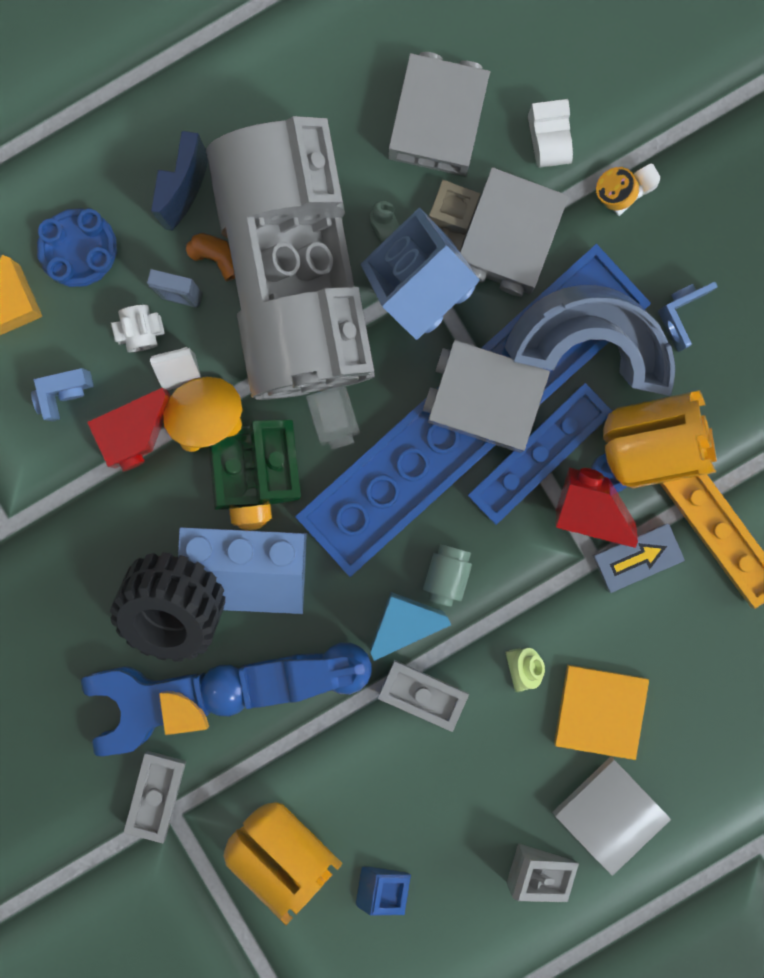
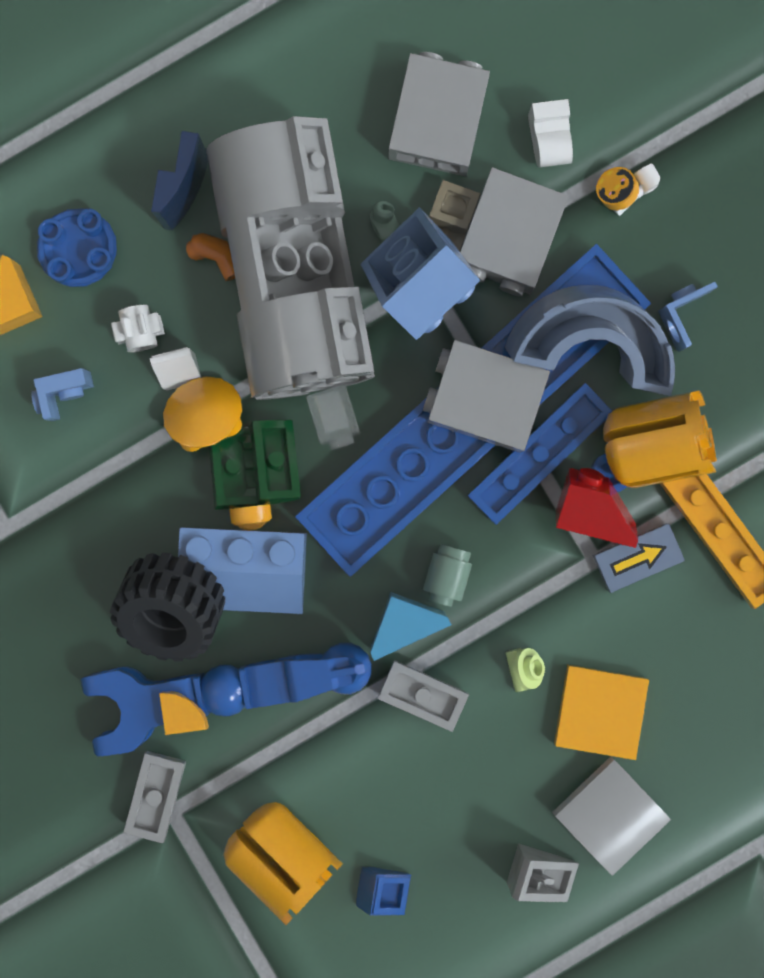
red slope [87,388,171,472] -> none
sand blue tile [147,269,203,308] -> none

